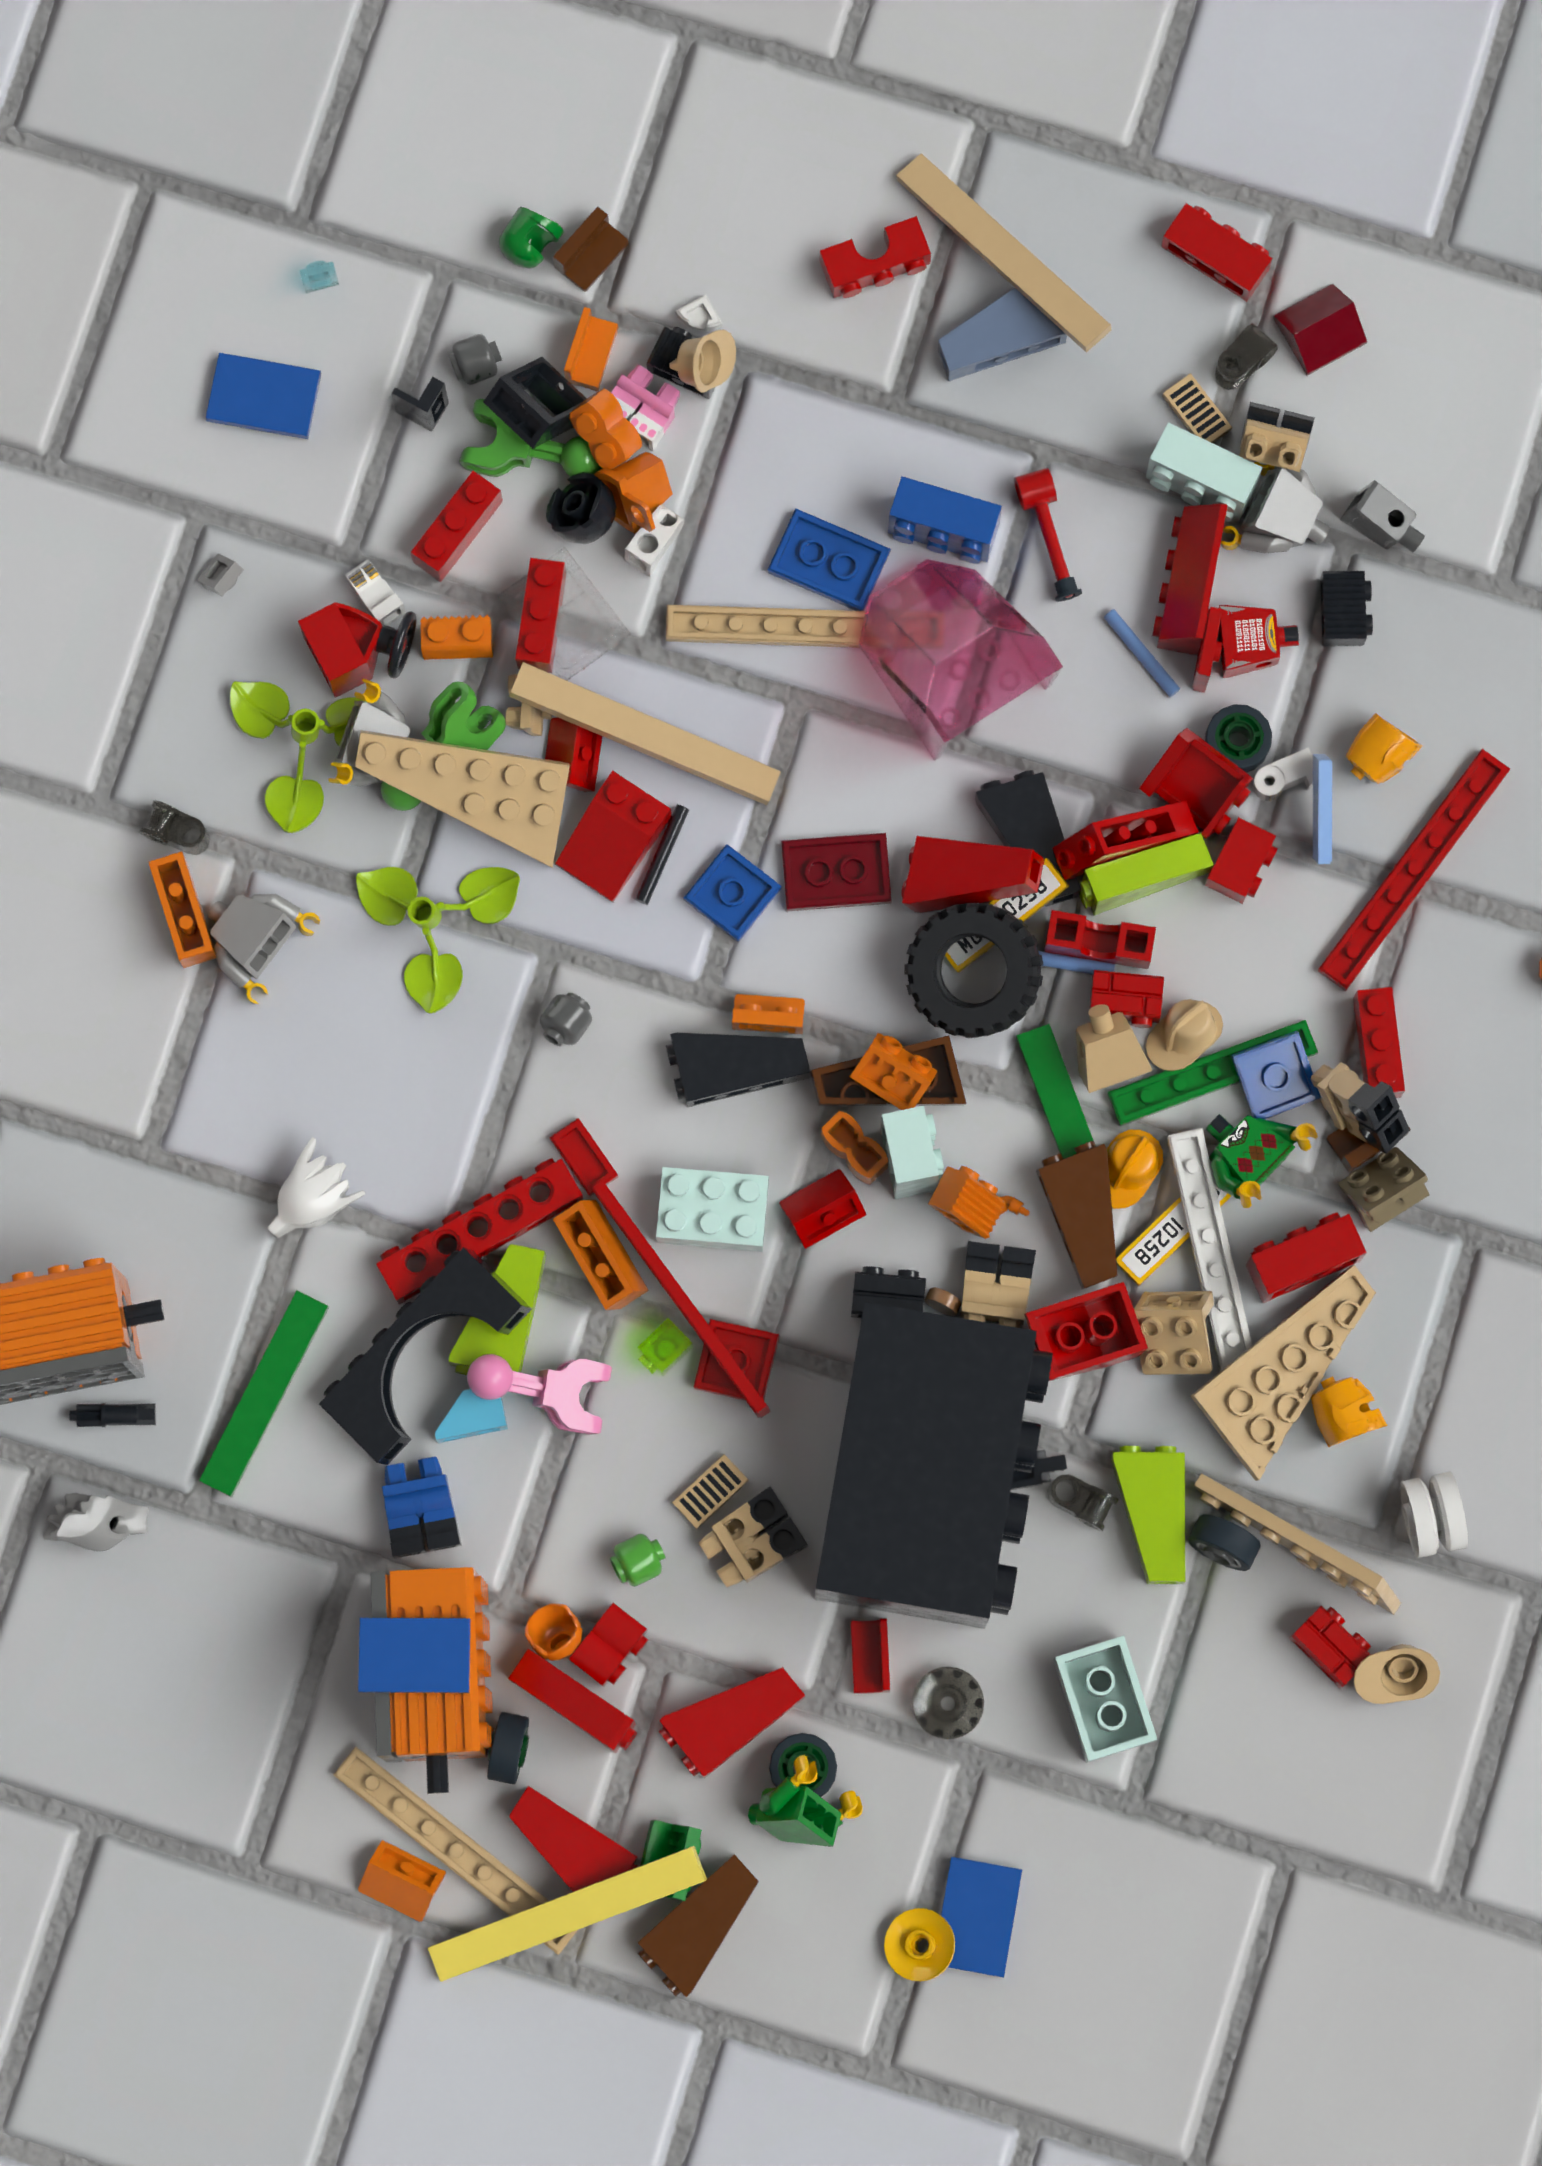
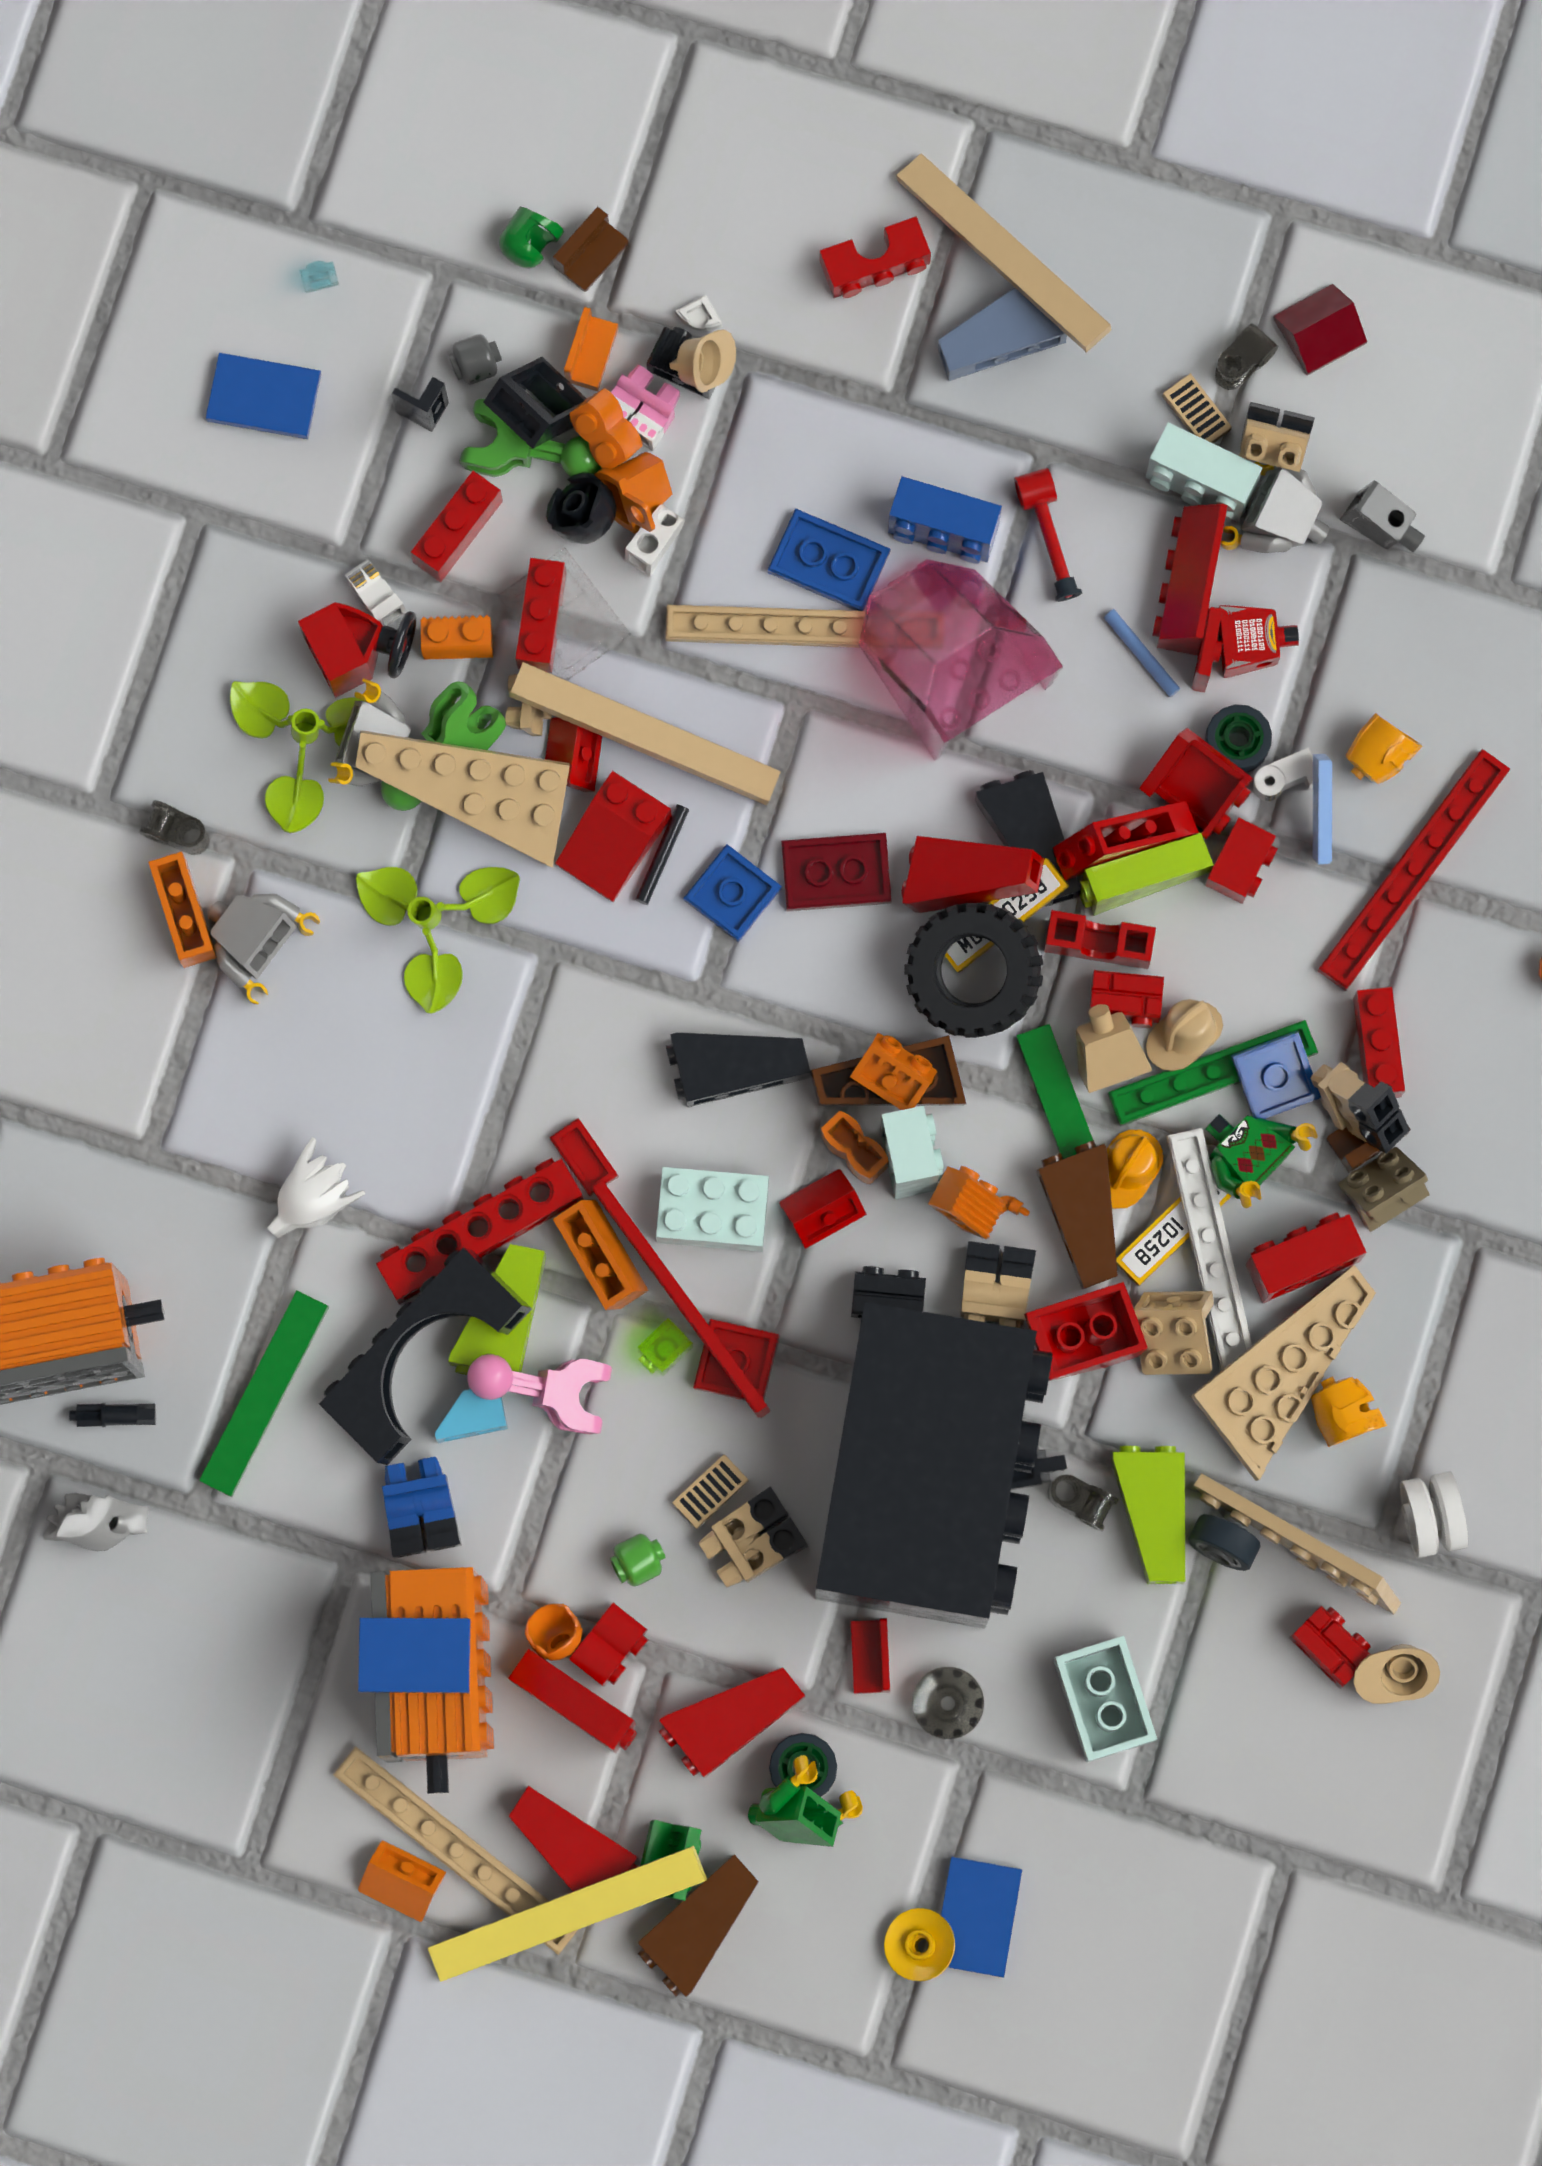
light grey plate [197,554,244,597] -> none
black wheel [487,1712,529,1784] -> none
dark grey head [540,993,592,1046] -> none
orange bracket [732,994,805,1035] -> none
medium nougat tile [924,1287,961,1316] -> none
medium blue bar [1038,951,1115,974] -> none
red brick [1161,203,1273,302] -> none
black brick [1320,571,1373,647] -> none

